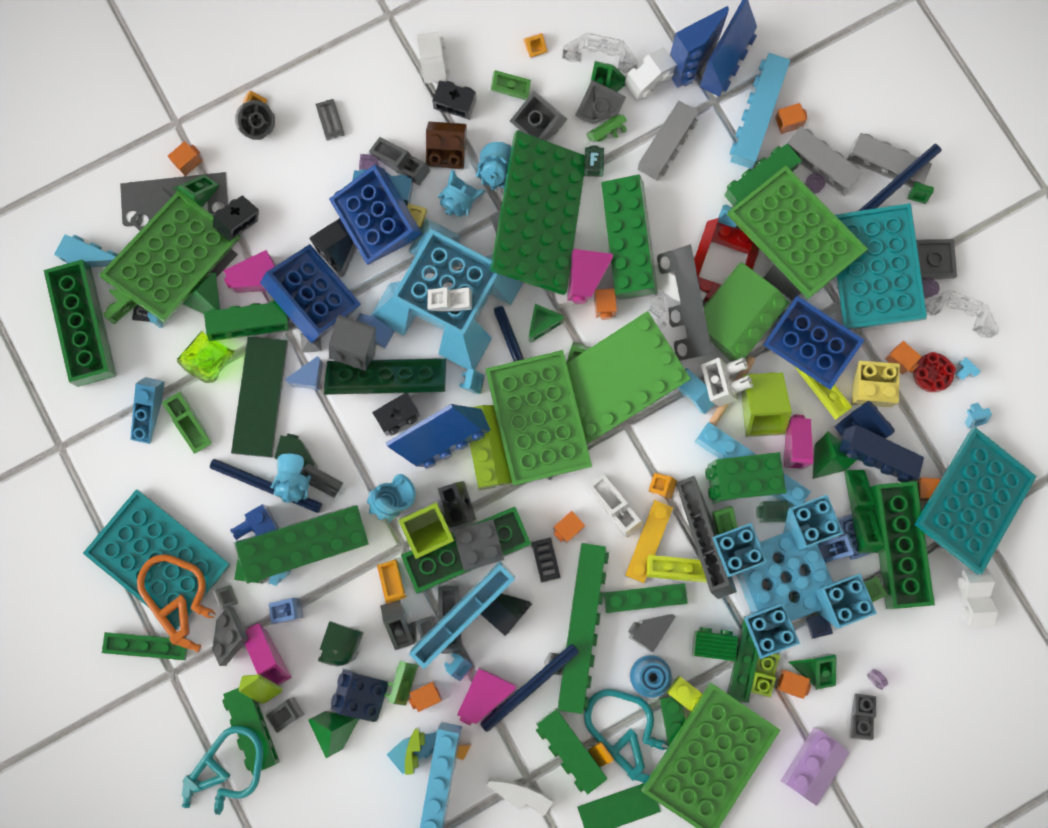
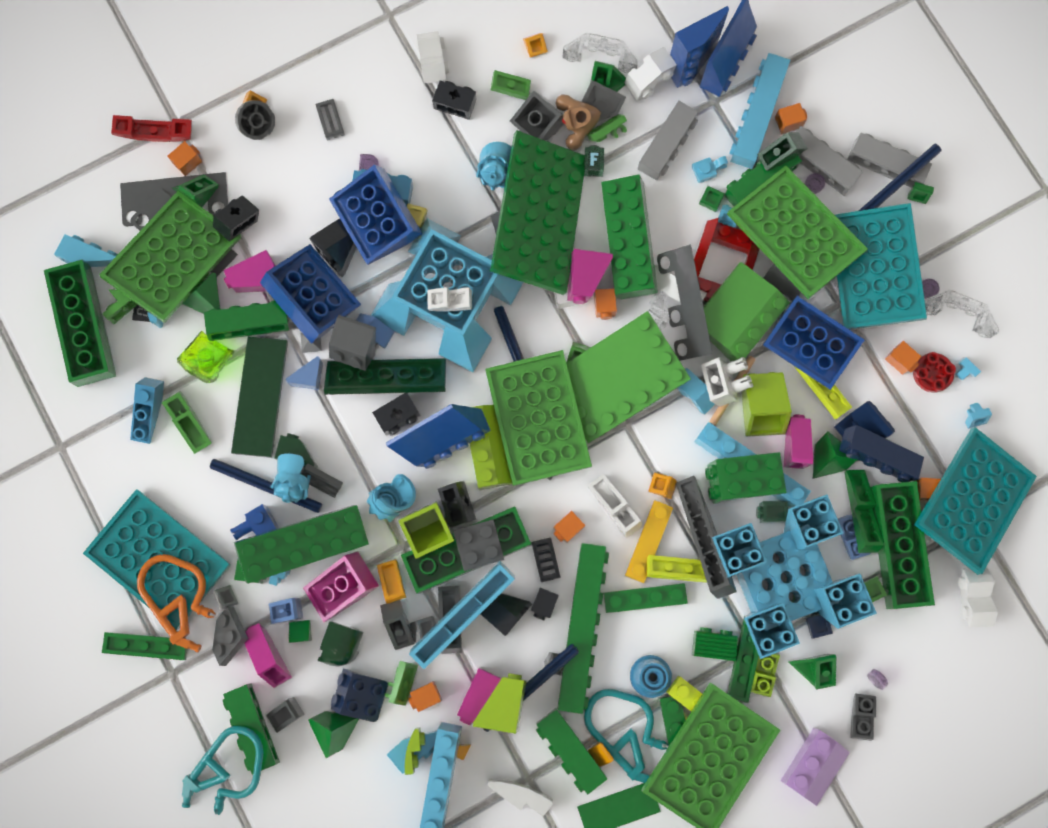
lime slope [239,674,283,704] -> none
dark grey slope [369,137,431,186] -> none
reddish brown slope [426,121,467,169] -> none
medium azure hat [438,169,486,217] -> none
medium azure tile [444,653,473,681] -> none
medium azure tile [459,369,485,394] -> none
green slope [528,304,564,343] -> none
dark grey slope [628,614,676,652] -> none
bright green plate [712,506,738,535] -> none
orange brick [776,670,811,699] -> none
medium blue slope [817,534,856,563] -> none
light yellow slope [852,361,900,407] -> none
dark grey plate [916,239,957,279] -> none
none -> red slope [111,115,192,142]
none -> green slope [289,620,312,643]
none -> dark pink slope [303,552,379,622]
none -> lime slope [473,673,526,734]
none -> black brick [531,587,559,620]
none -> medium nougat head [555,94,601,150]
none -> medium azure plate [691,156,728,183]
none -> green tile [699,186,725,212]
none -> dark green slope [757,132,808,171]

